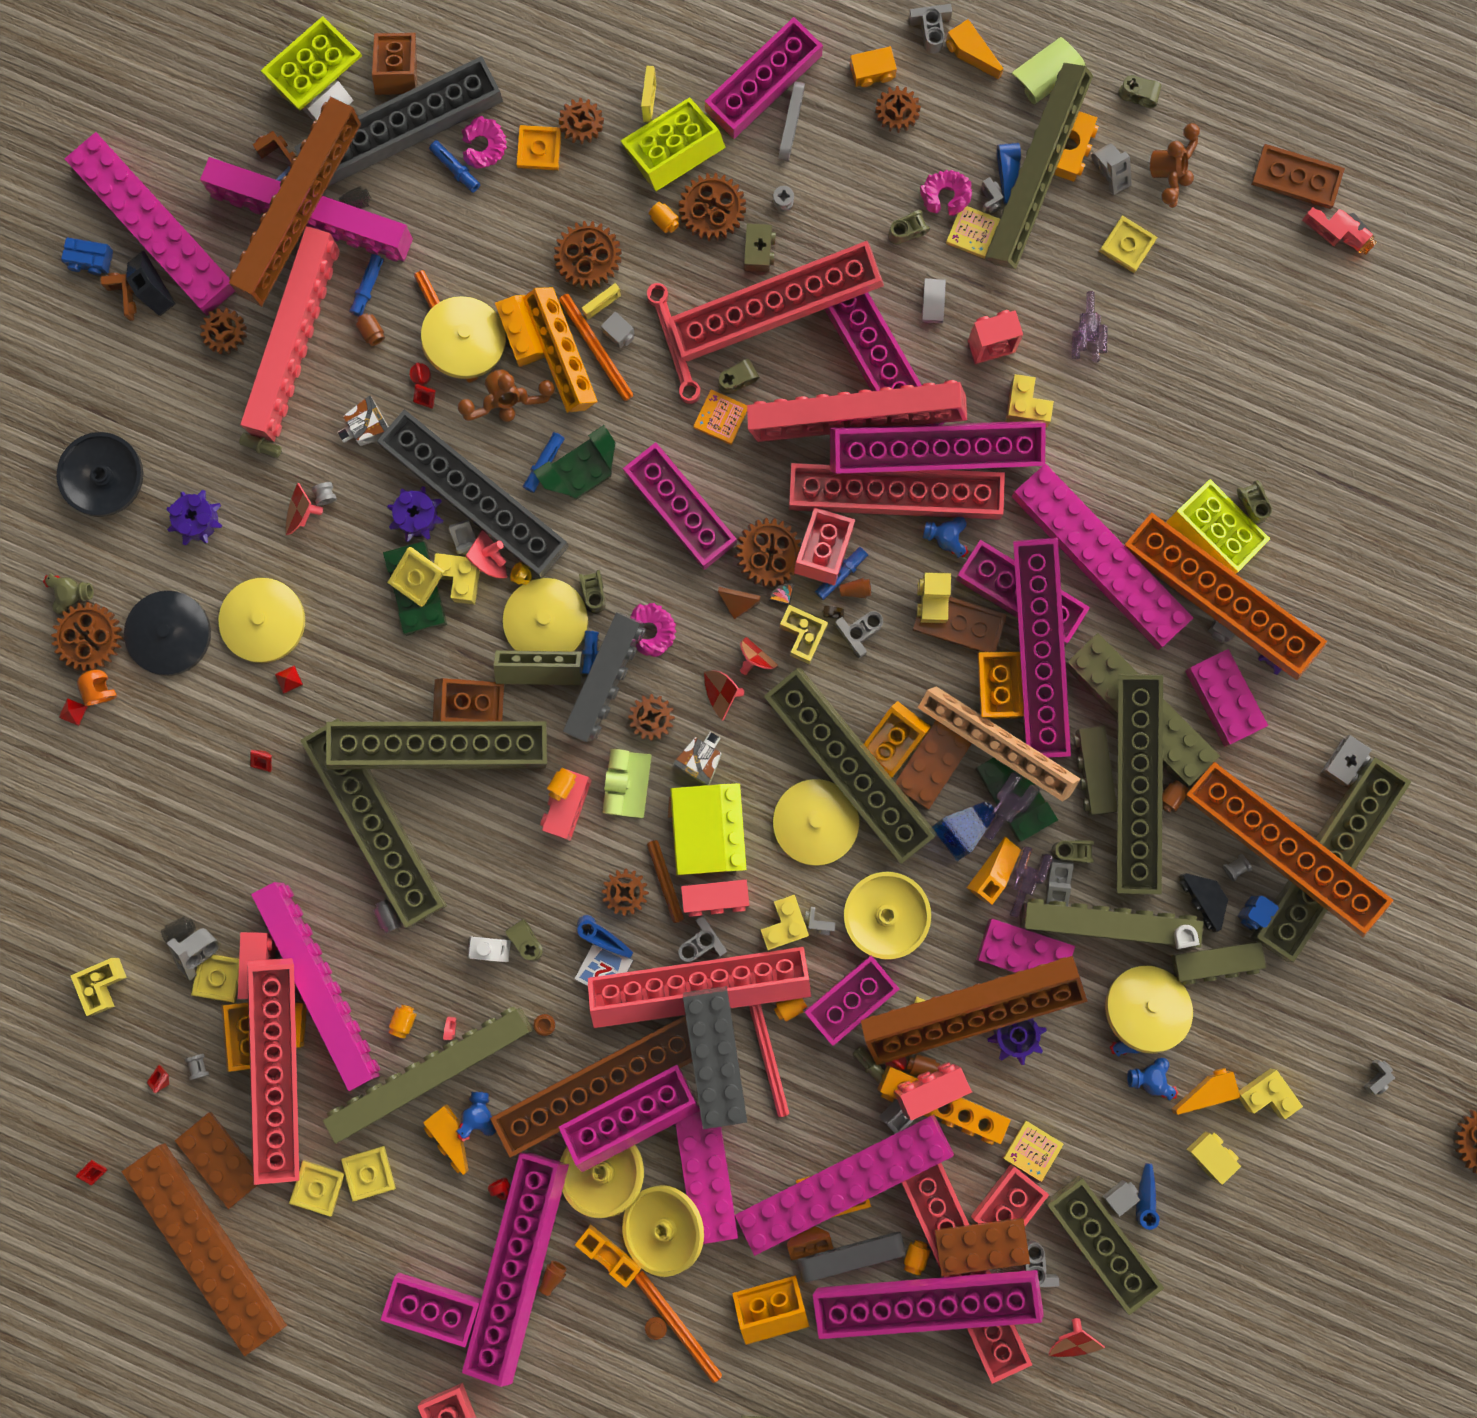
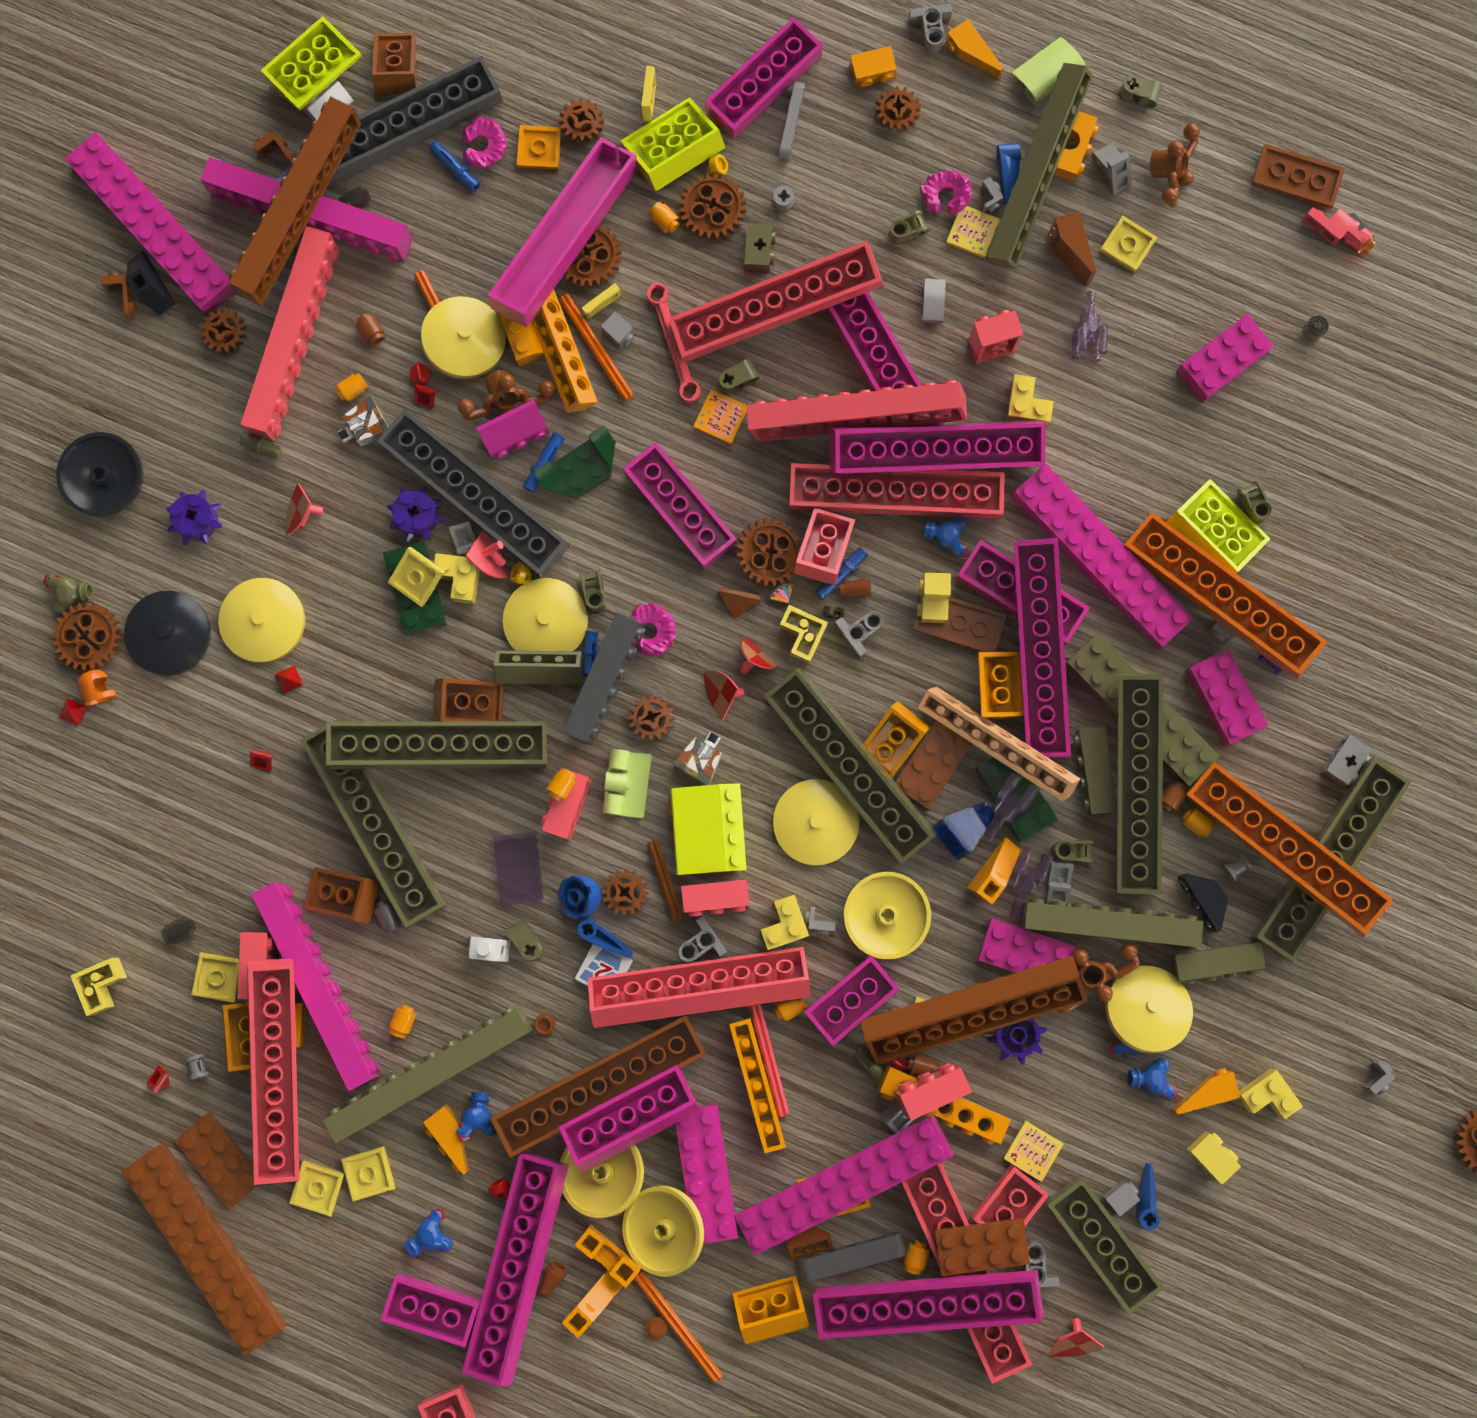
blue brick [61,237,113,275] -> none
red slope [76,1160,107,1186] -> none
light grey tile [167,928,220,981] -> none
light grey wheel [312,482,337,506] -> none
blue pin [349,254,384,317] -> none
coral tile [443,1017,456,1040] -> none
dark grey brick [683,986,747,1129] -> none
white tile [1174,925,1200,949] -> none
blue brick [1238,896,1279,930] -> none
none -> dark orange slope [303,867,380,924]
none -> light orange brick [335,373,368,402]
none -> blue animal [404,1208,453,1258]
none -> dark pink slope [476,399,549,460]
none -> dark pink piece [487,137,638,327]
none -> clear purple piece [493,832,544,905]
none -> blue cylinder [558,875,601,919]
none -> light orange slope [562,1270,623,1338]
none -> yellow tile [708,154,728,177]
none -> light orange brick [729,1018,786,1154]
none -> dark orange slope [1047,212,1096,286]
none -> dark orange wheel [1058,943,1140,1014]
none -> dark pink brick [1177,314,1274,403]
none -> light orange brick [1181,807,1215,838]
none -> clear smoke brick [1302,315,1329,342]

